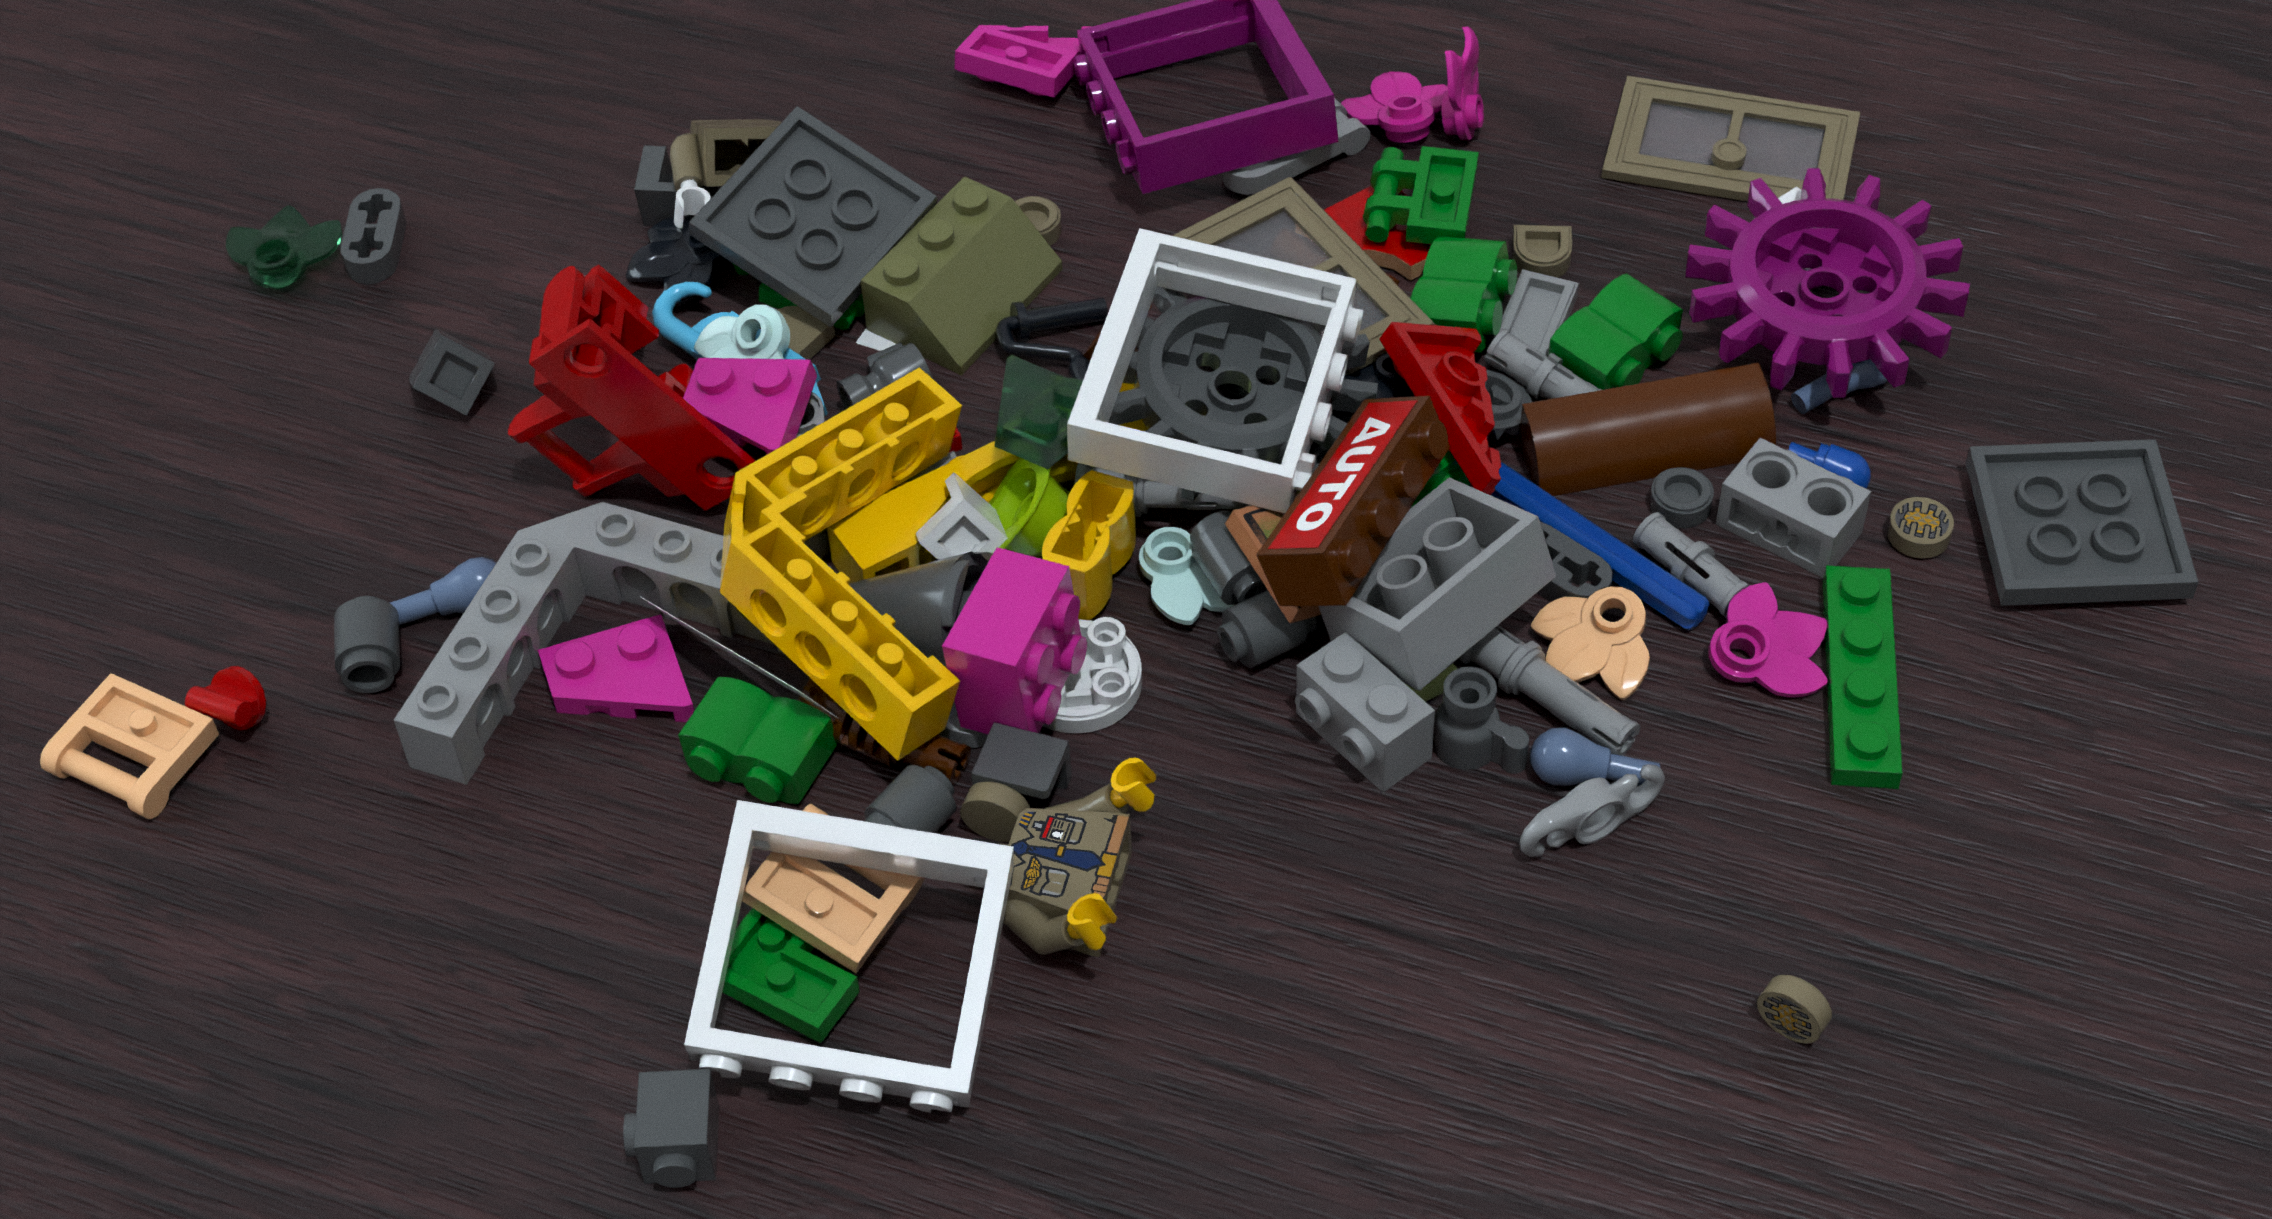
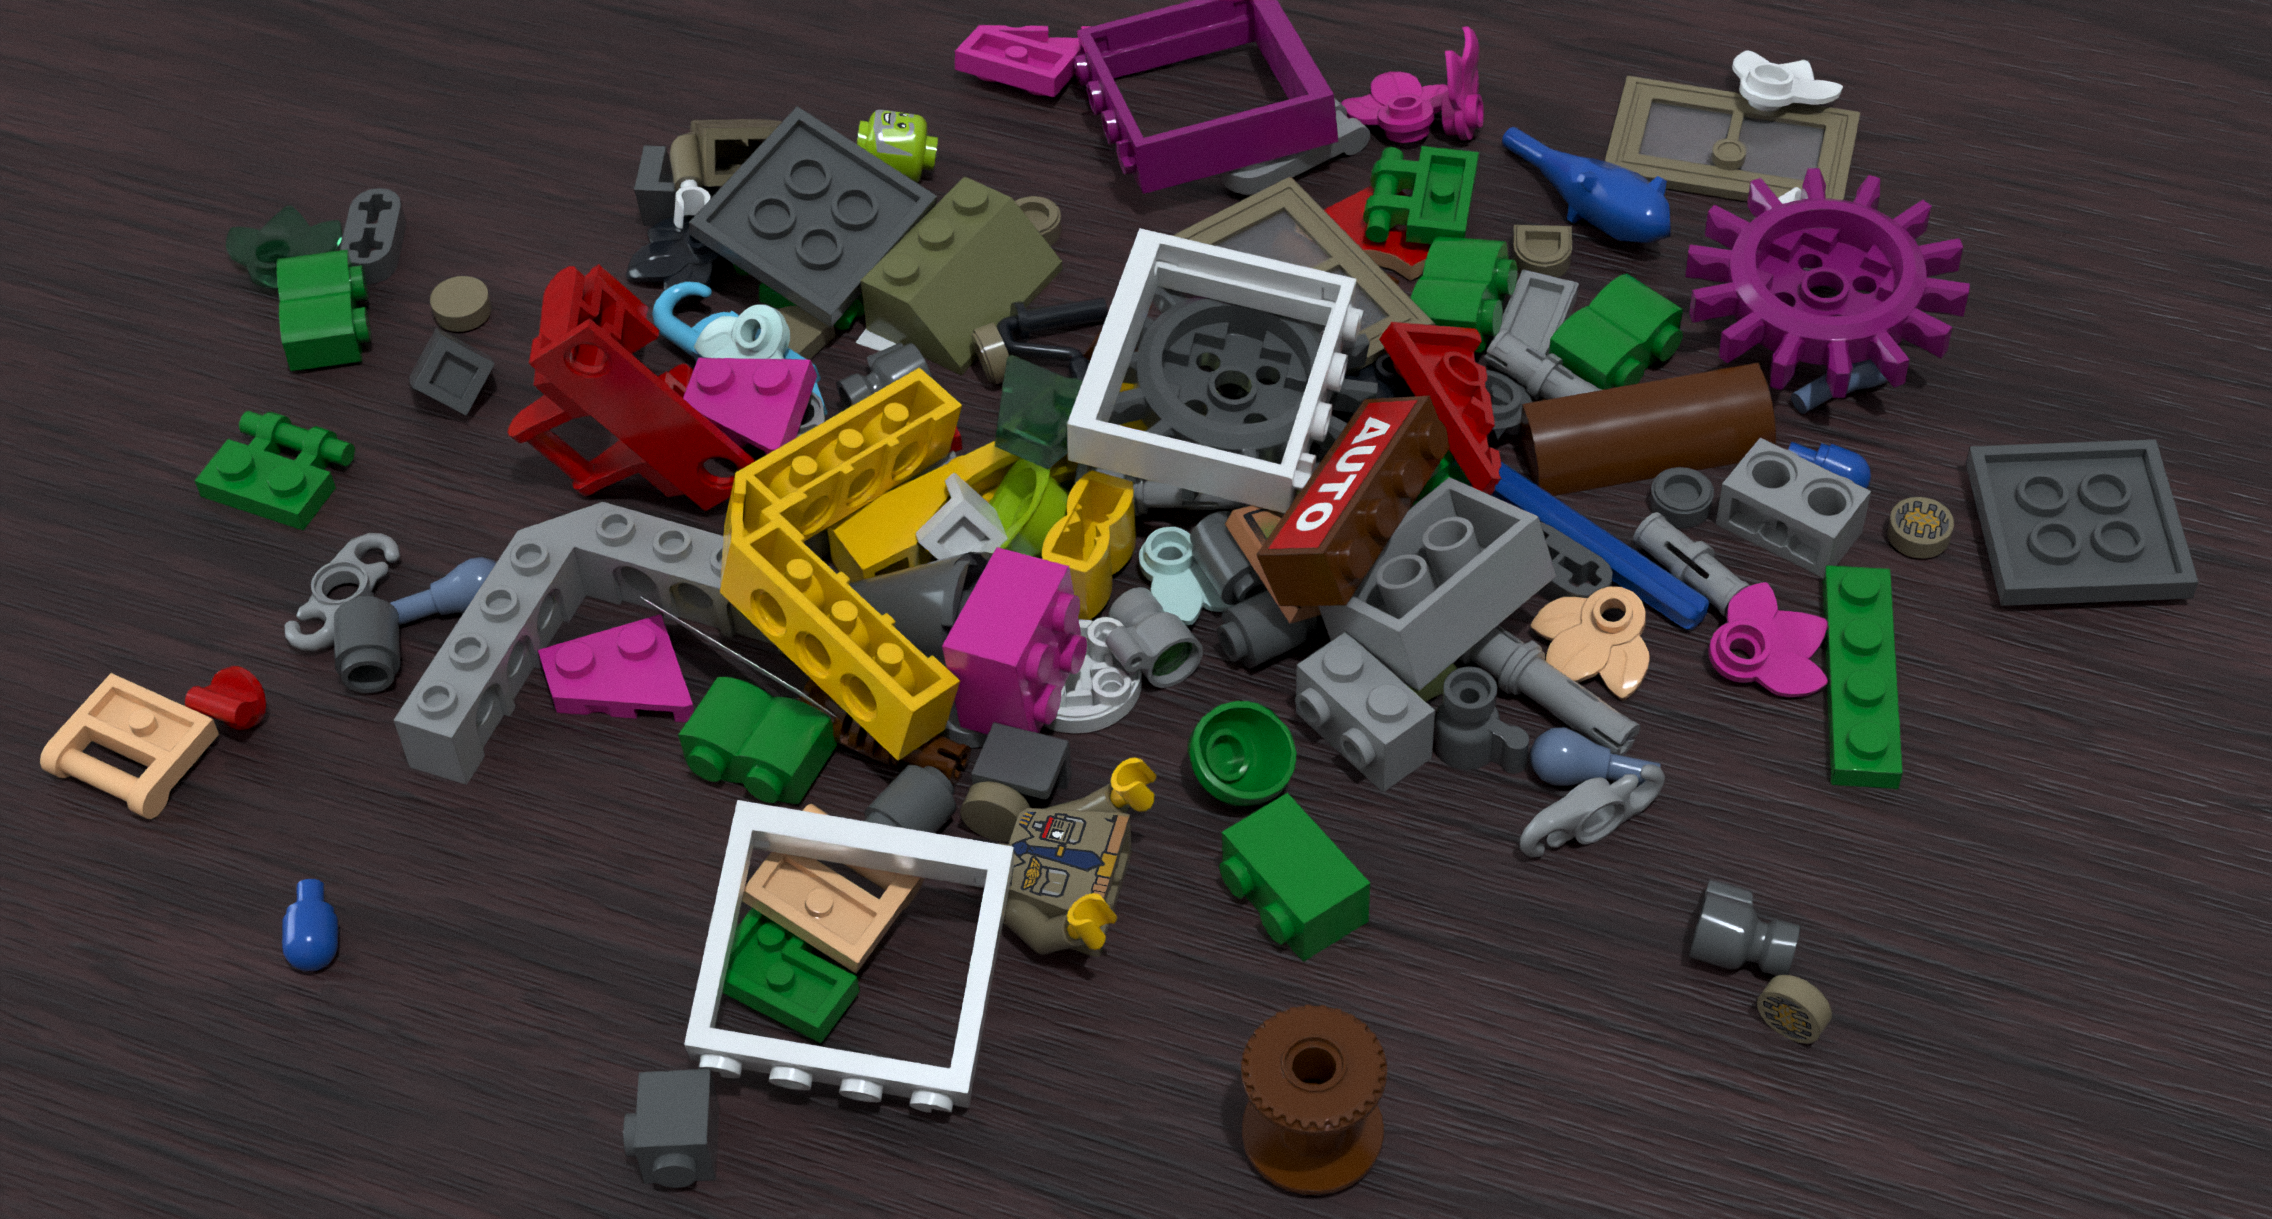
none -> green plate [195,411,355,531]
none -> green brick [277,249,372,371]
none -> blue cylinder [282,879,338,972]
none -> light grey piece [284,533,400,652]
none -> dark tan tile [430,276,492,332]
none -> lime head [857,109,938,183]
none -> dark tan tile [971,322,1015,385]
none -> light grey piece [1105,587,1203,688]
none -> green piece [1187,701,1297,807]
none -> green brick [1219,793,1370,962]
none -> reddish brown hose [1241,1004,1387,1196]
none -> blue piece [1502,127,1671,243]
none -> dark grey piece [1689,879,1801,976]
none -> white plate [1732,50,1843,111]

